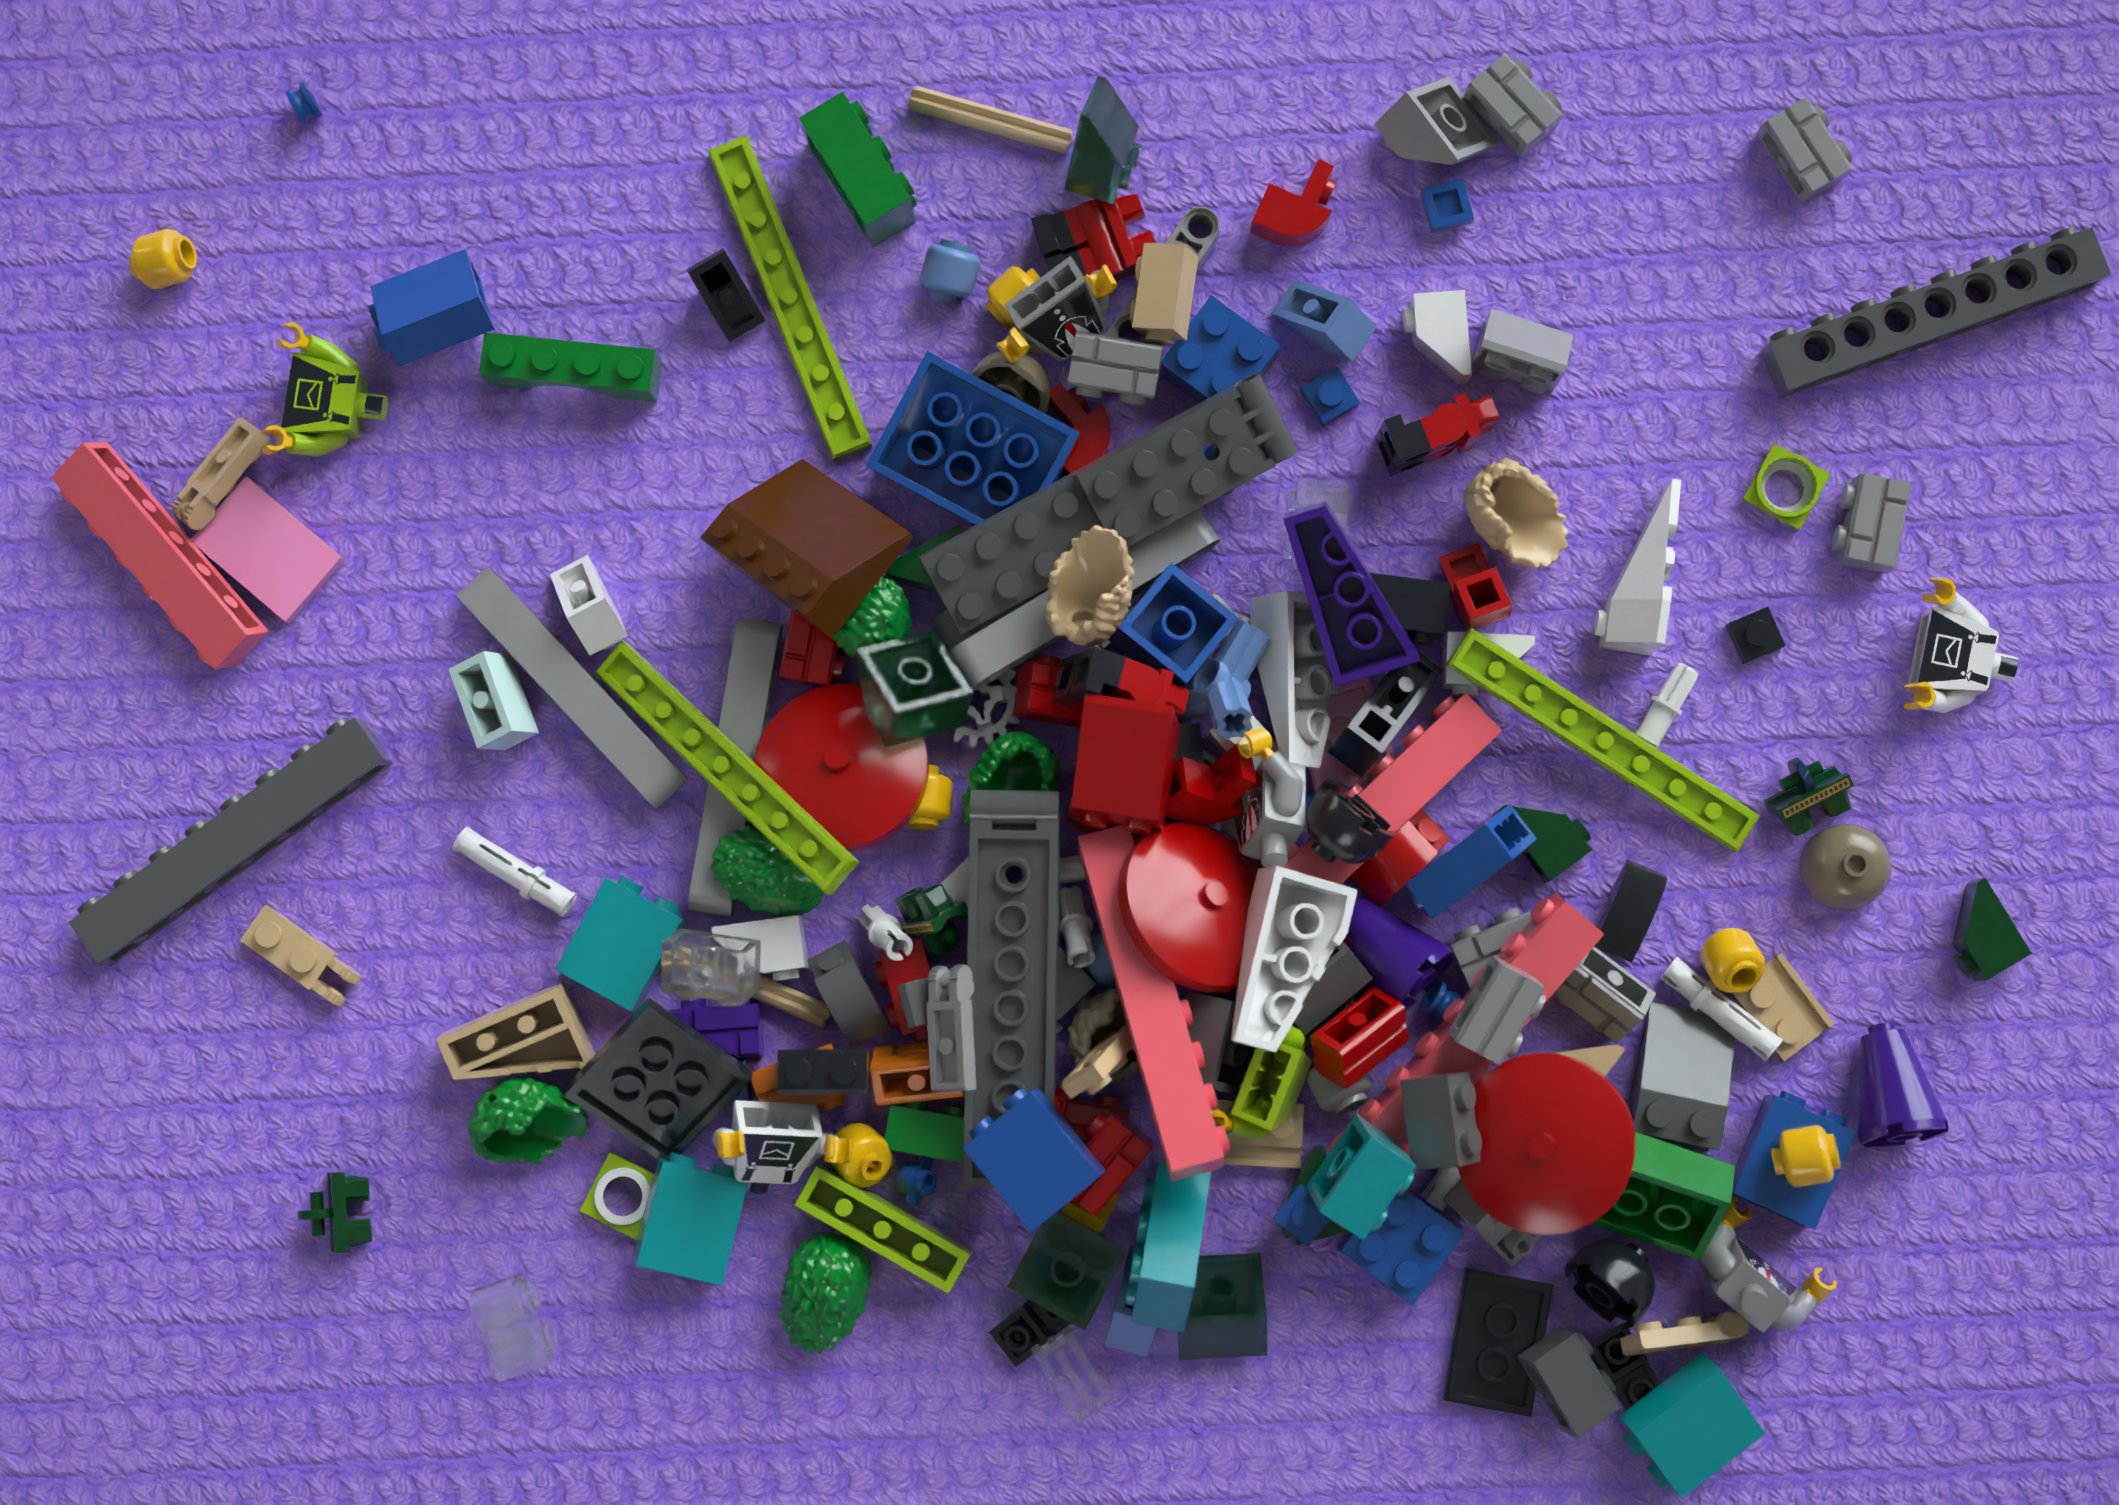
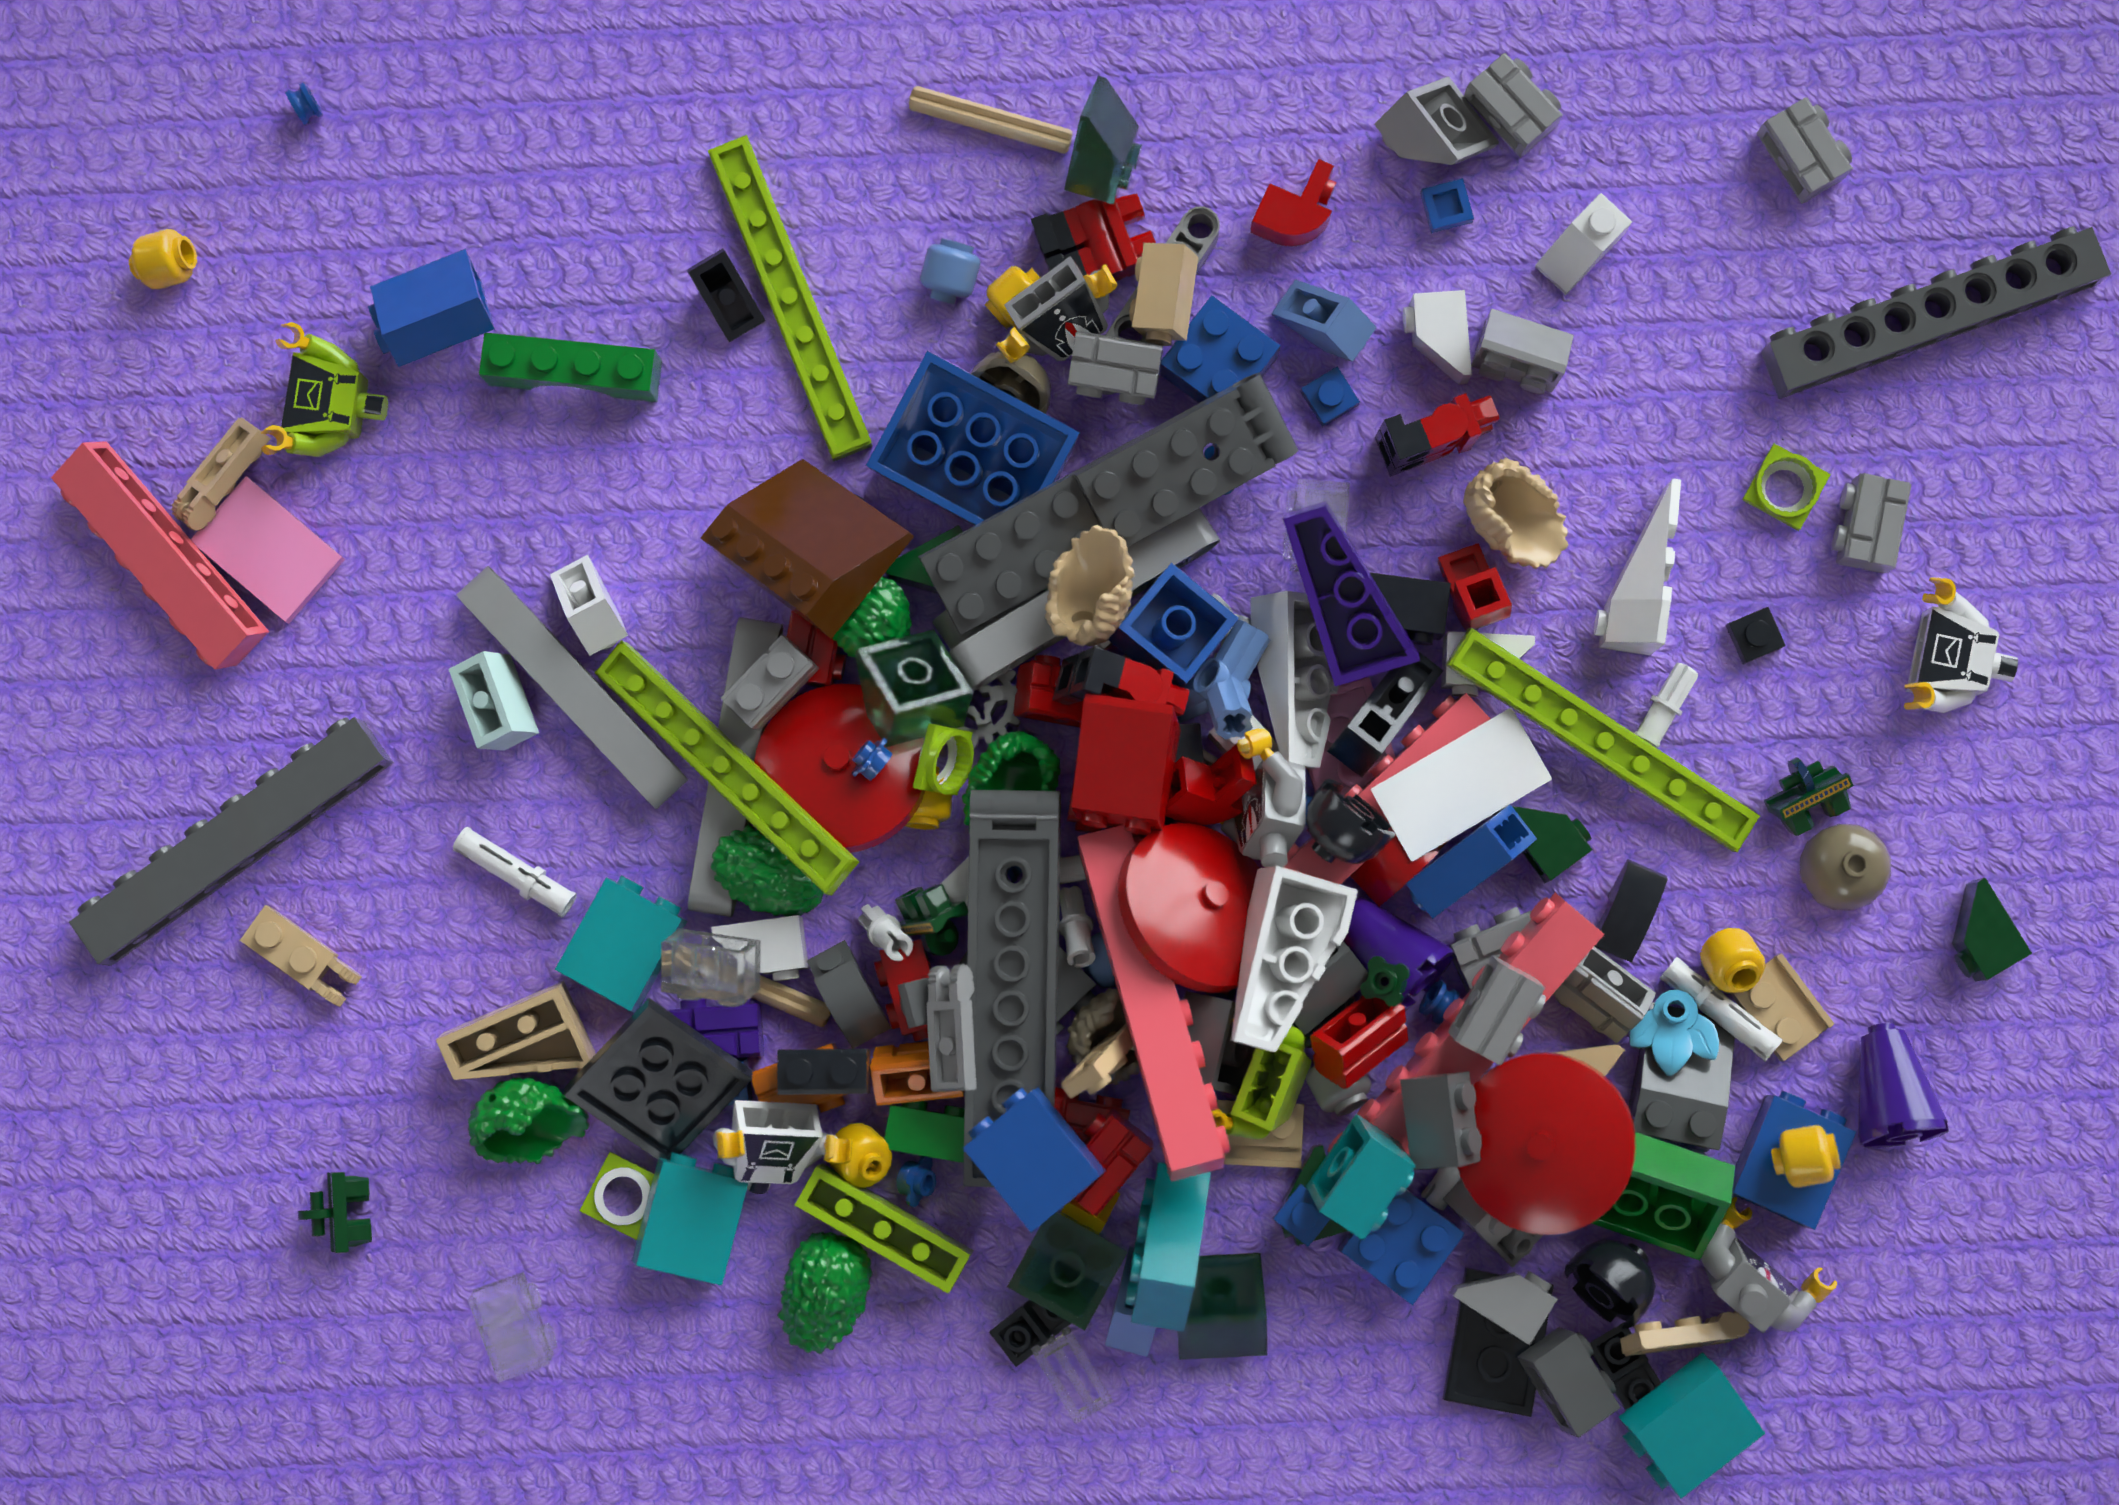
green brick [799,91,917,248] -> none
red brick [1050,382,1111,476] -> none
none -> light grey brick [721,635,820,731]
none -> blue plate [851,737,893,781]
none -> lime piece [913,723,974,795]
none -> dark green plate [1361,956,1410,1007]
none -> white sticker [1371,708,1552,861]
none -> light grey slope [1449,1271,1558,1345]
none -> white slope [1535,193,1632,295]
none -> medium azure plate [1630,989,1719,1076]

